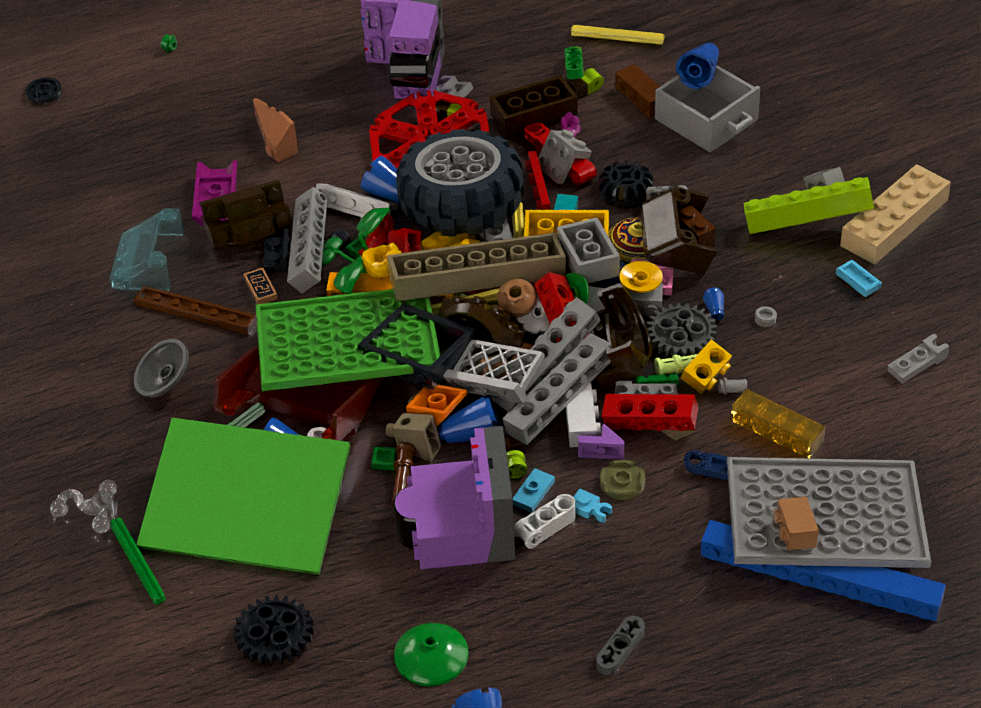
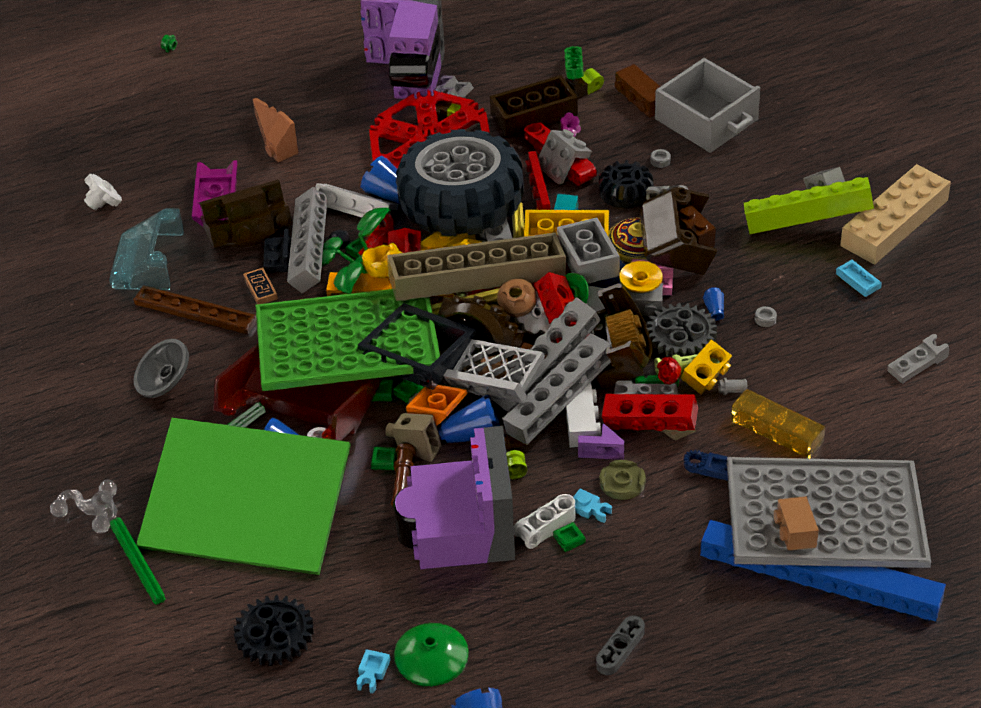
black wheel [25,77,62,105] -> none
medium azure plate [512,468,555,513] -> none
light yellow axle [571,25,664,45] -> none
blue cone [676,43,719,89] -> none
none -> white plant [84,174,122,210]
none -> medium azure plate [357,649,390,693]
none -> green tile [369,379,394,401]
none -> green tile [393,380,424,403]
none -> green tile [553,522,586,552]
none -> pearl gold brick [605,309,646,354]
none -> light grey tile [651,149,671,168]
none -> red plate [657,357,681,384]

